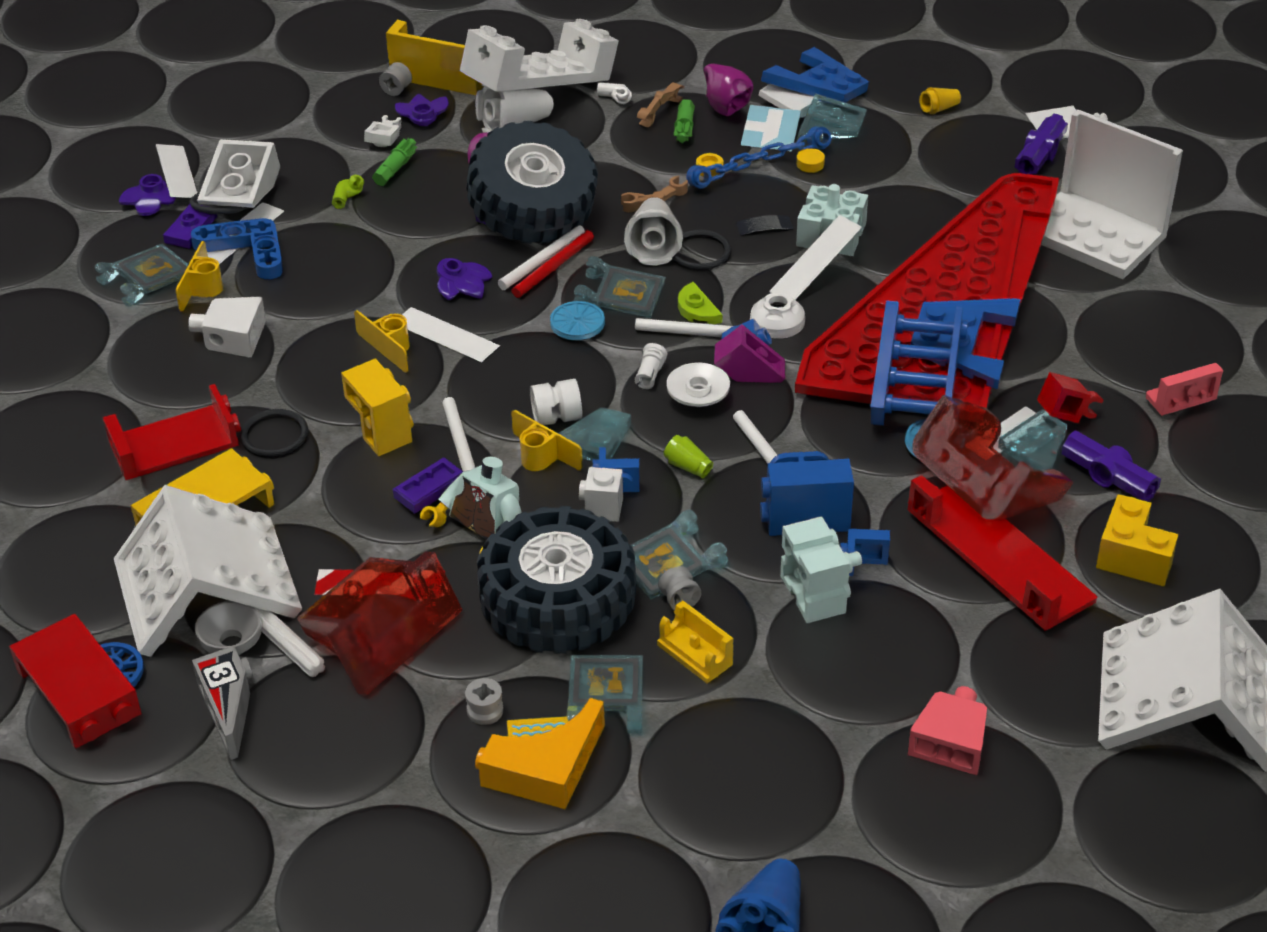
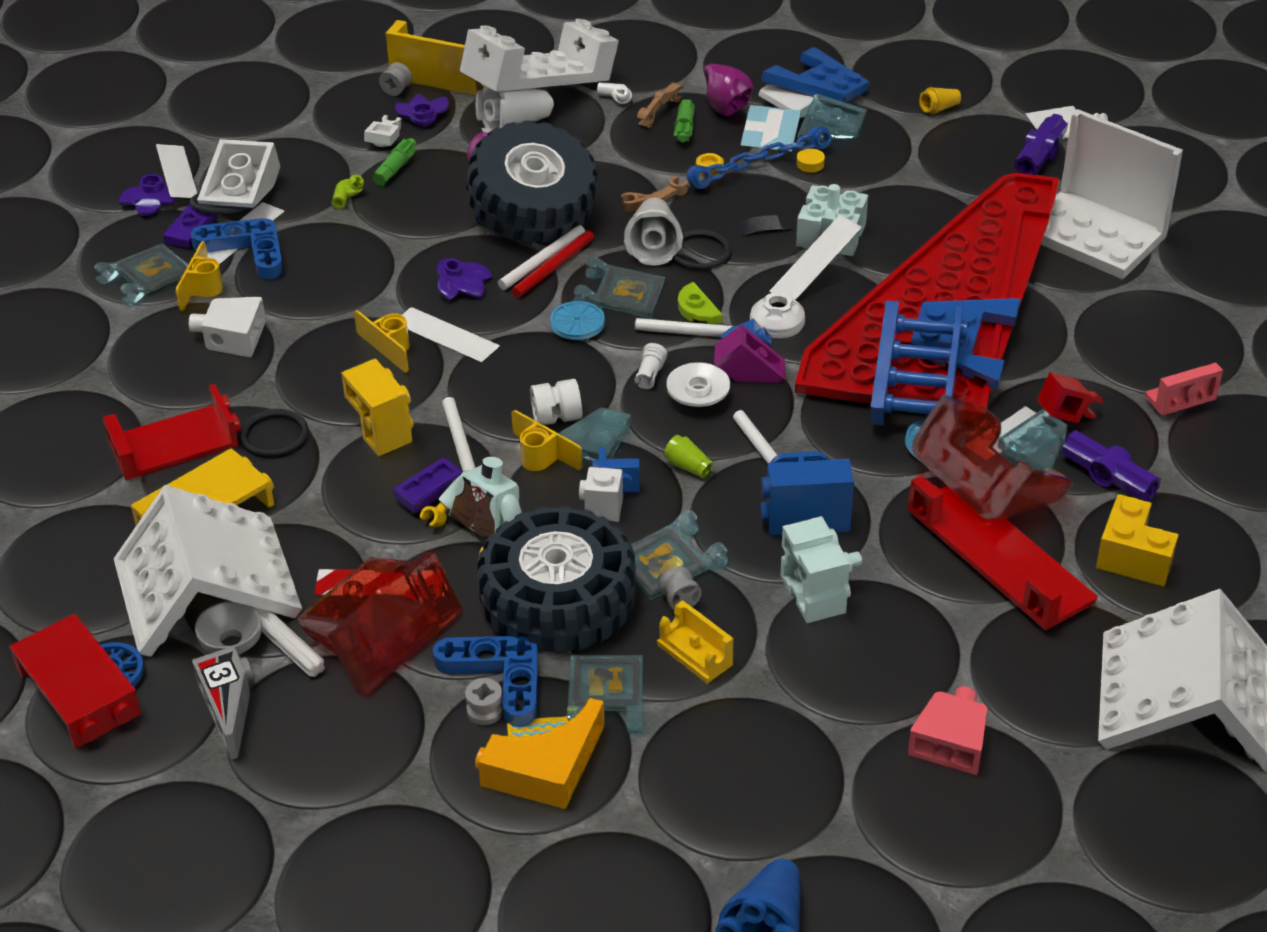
blue bracket [840,529,890,576] -> none
none -> blue beam [433,636,538,727]

